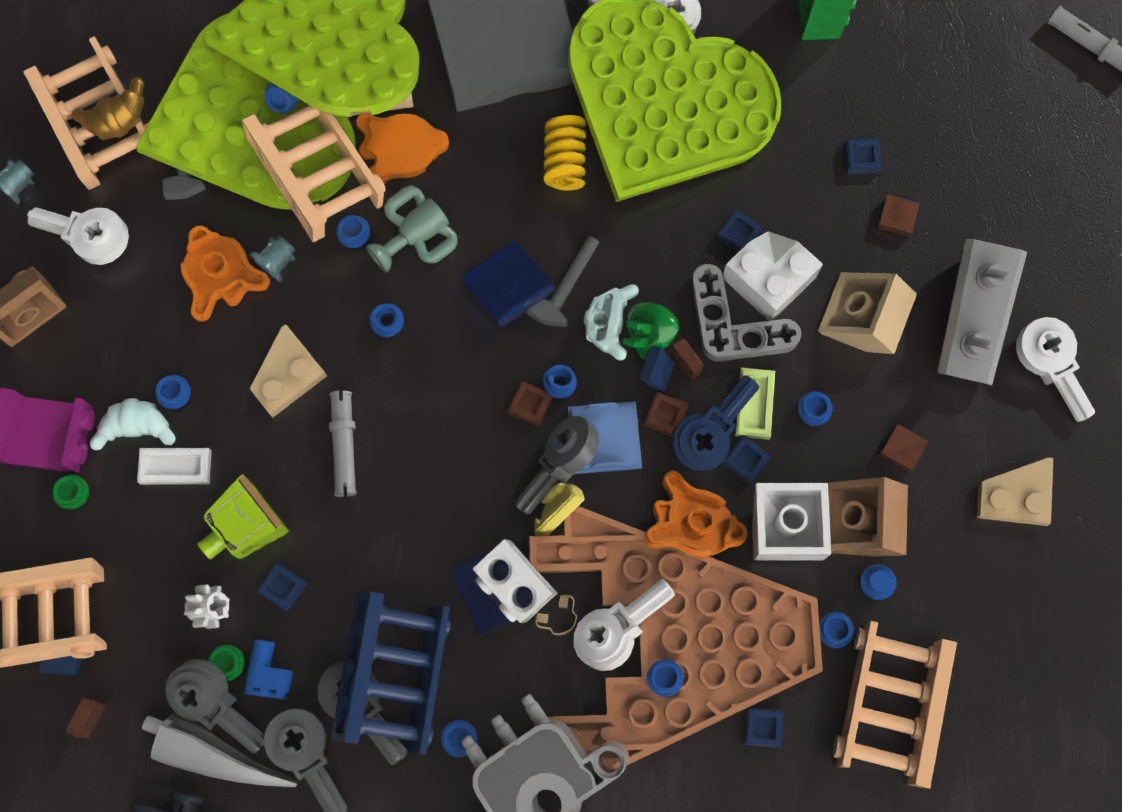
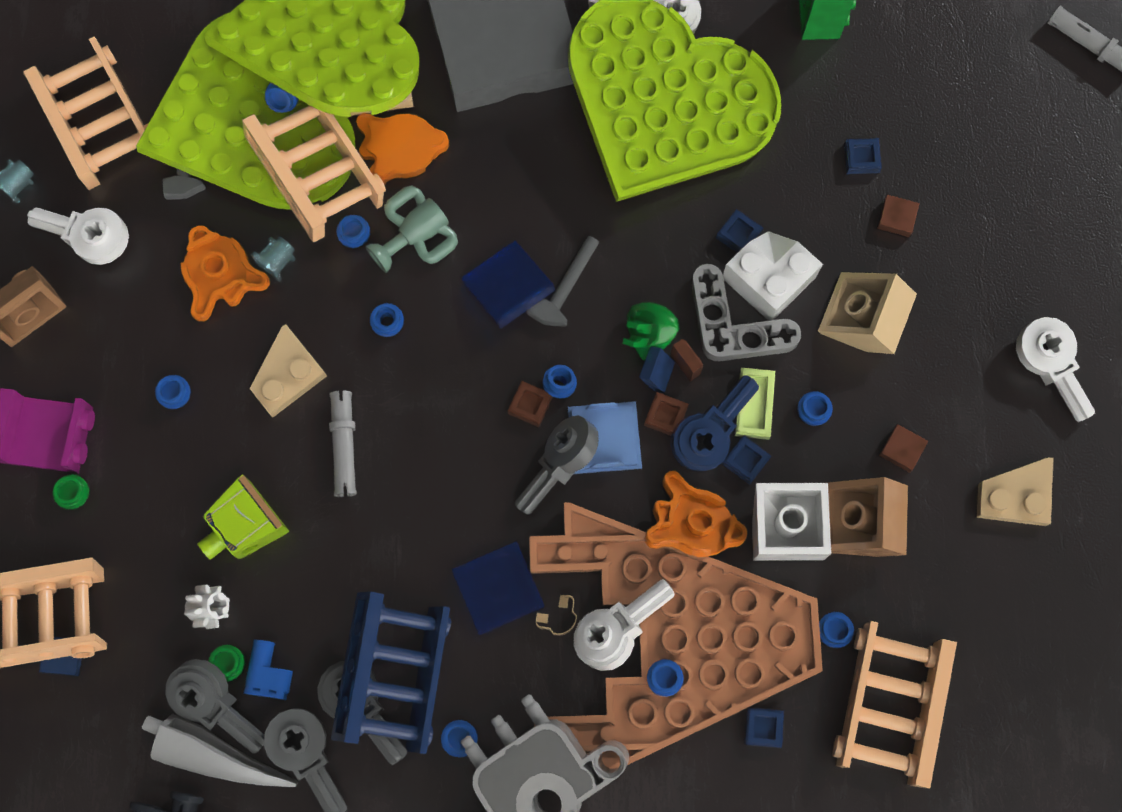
copper tile [66,698,106,739] -> none
pearl gold piece [72,77,144,140] -> none
light aqua piece [90,398,176,450] -> none
white tile [137,448,212,485] -> none
dark blue tile [256,562,308,612] -> none
white brick [473,539,558,623] -> none
light yellow tile [534,483,585,536] -> none
yellow piece [544,115,586,191] -> none
light aqua piece [584,284,639,361] -> none
blue plate [860,564,896,600] -> none
light grey piece [938,239,1027,385] -> none

